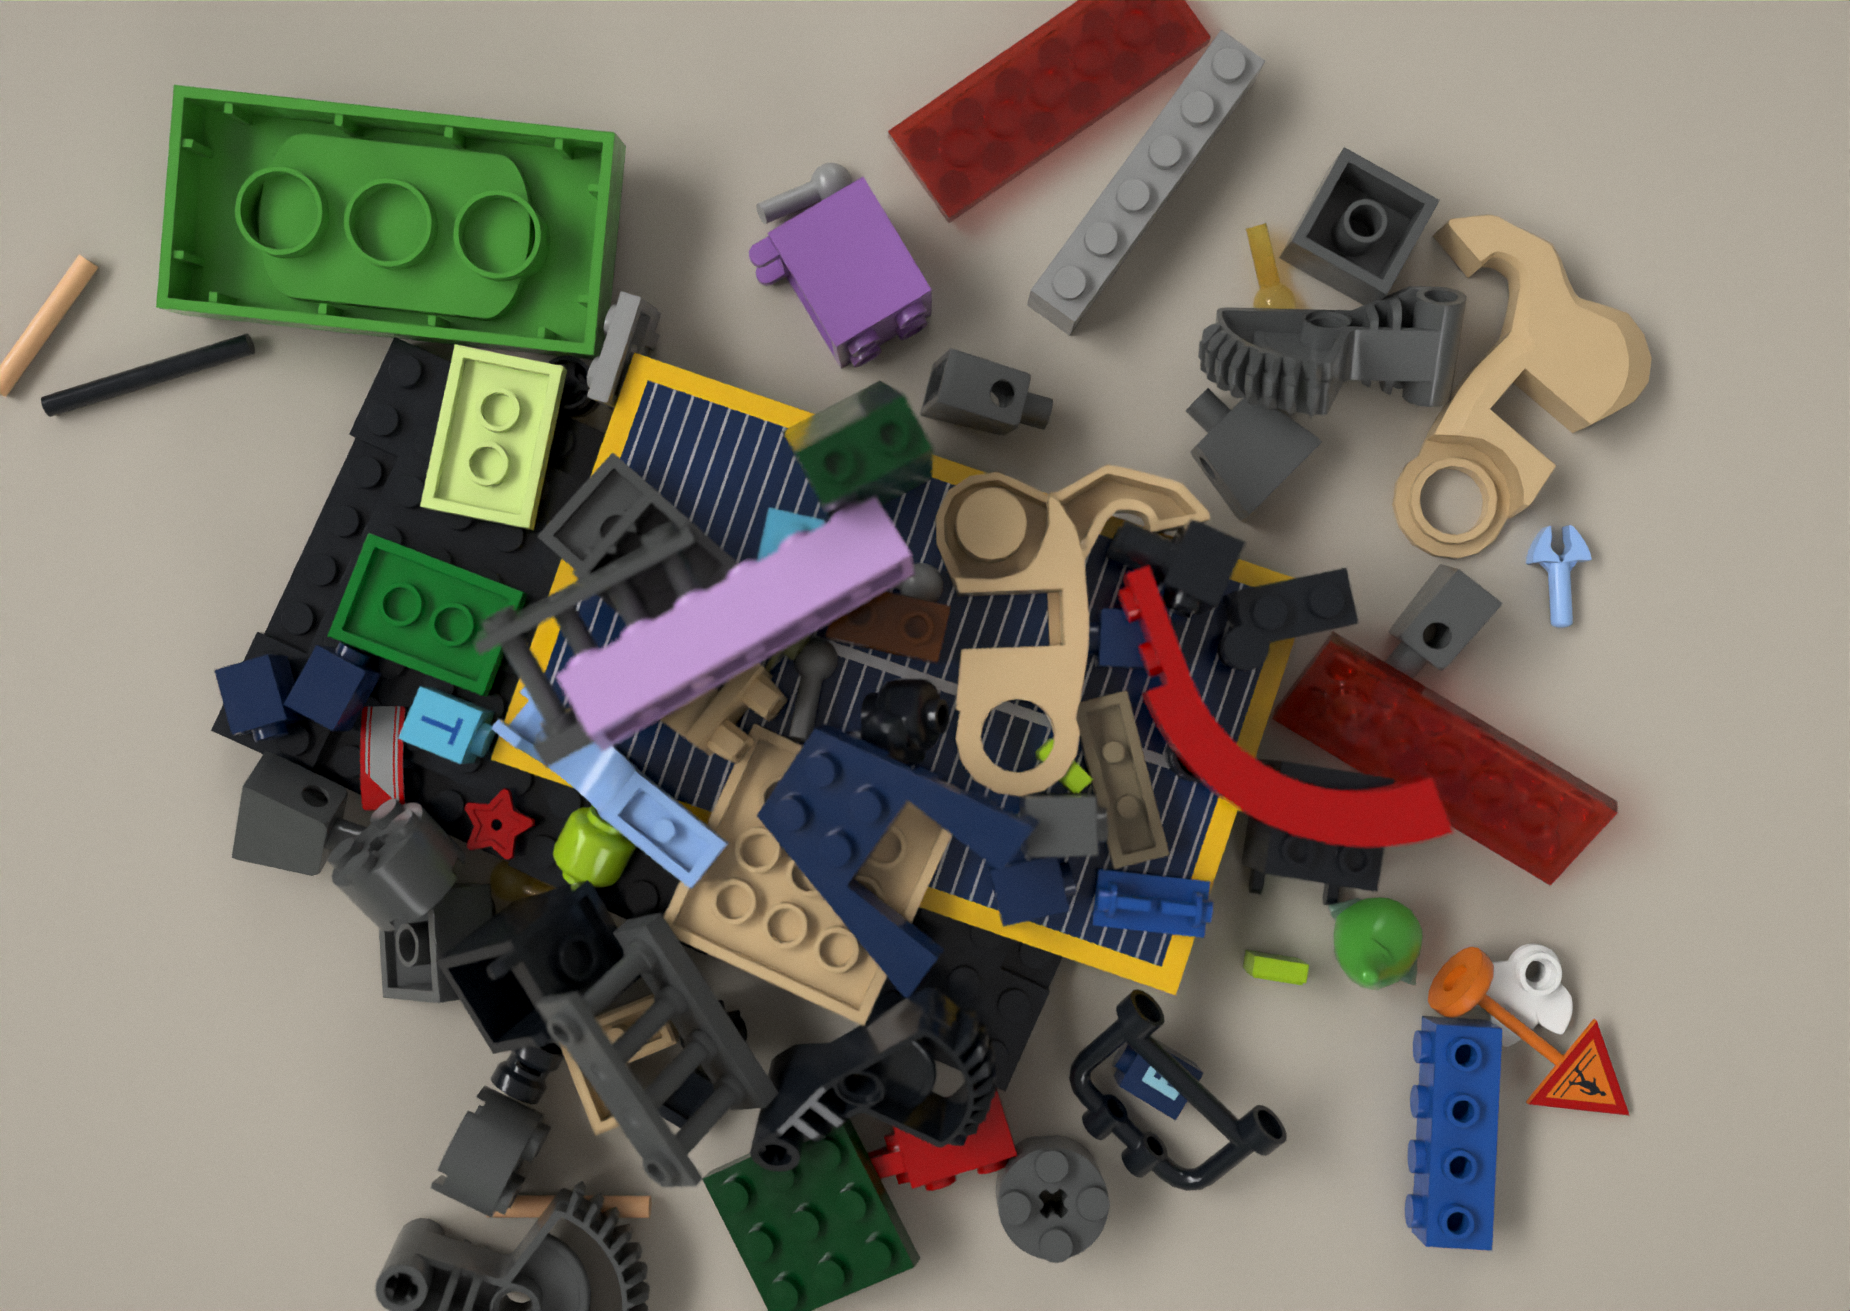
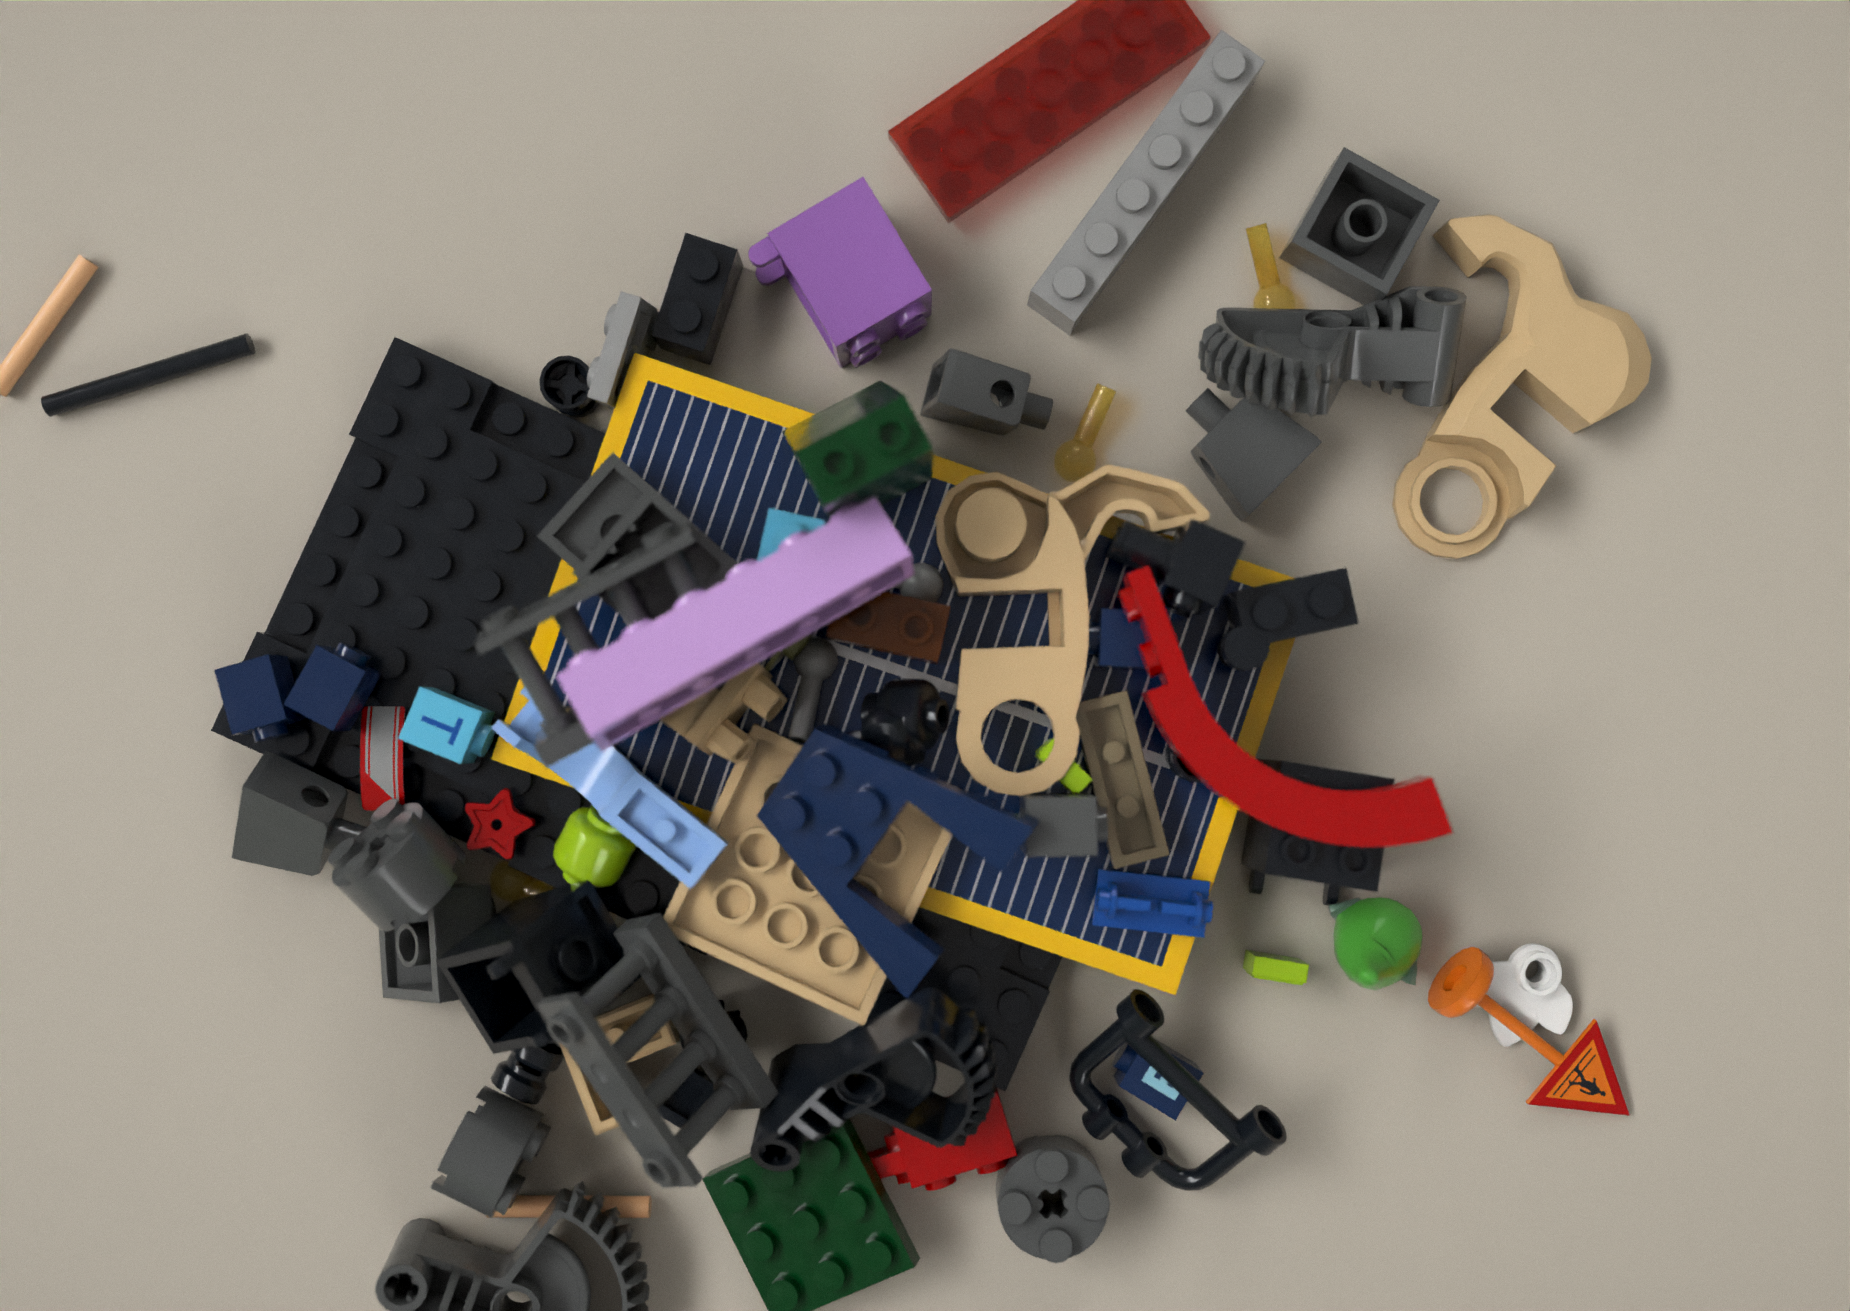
bright green piece [156,85,626,360] -> none
green plate [327,533,528,696] -> none
yellowish green plate [420,345,567,530] -> none
light grey bar [756,163,852,224] -> none
dark blue brick [988,857,1077,927] -> none
clear red plate [1272,631,1618,886] -> none
dark grey torso [1381,564,1503,687] -> none
blue brick [1405,1016,1503,1251] -> none
light blue bar [1526,525,1592,628] -> none
none -> black brick [651,233,744,365]
none -> clear yellow bar [1054,383,1117,482]

